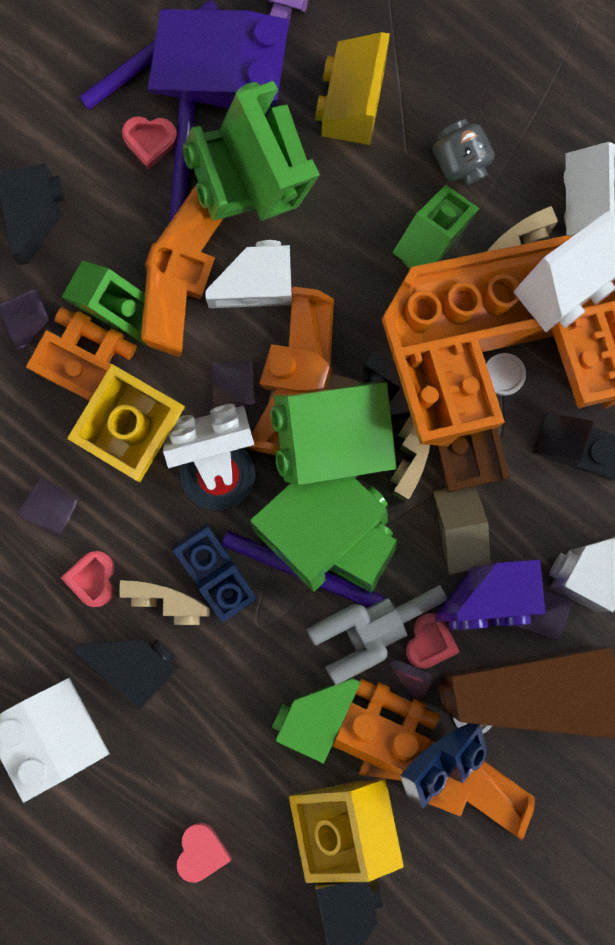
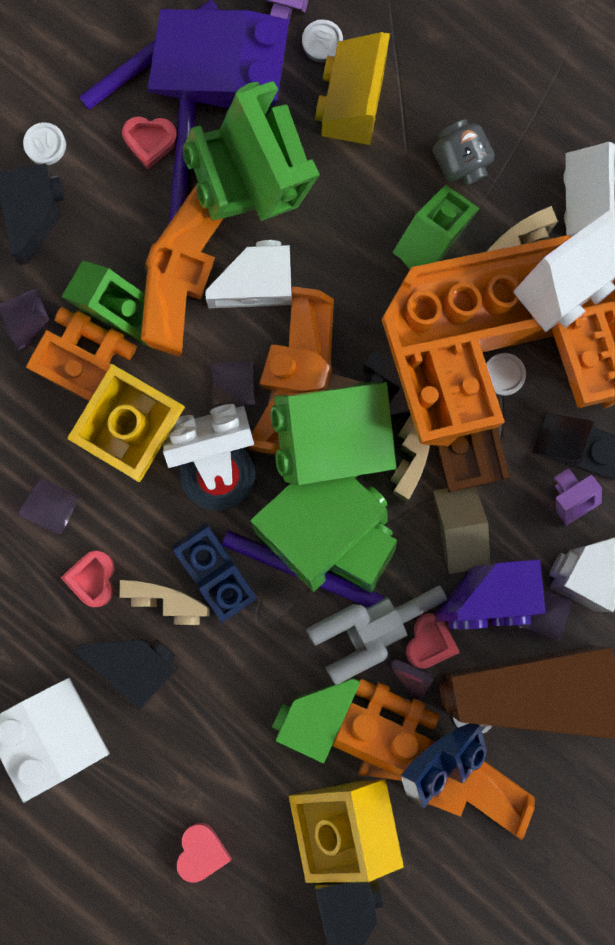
none -> white piece [23,122,66,165]
none -> white piece [302,20,343,62]
none -> medium lavender tile [554,468,602,526]

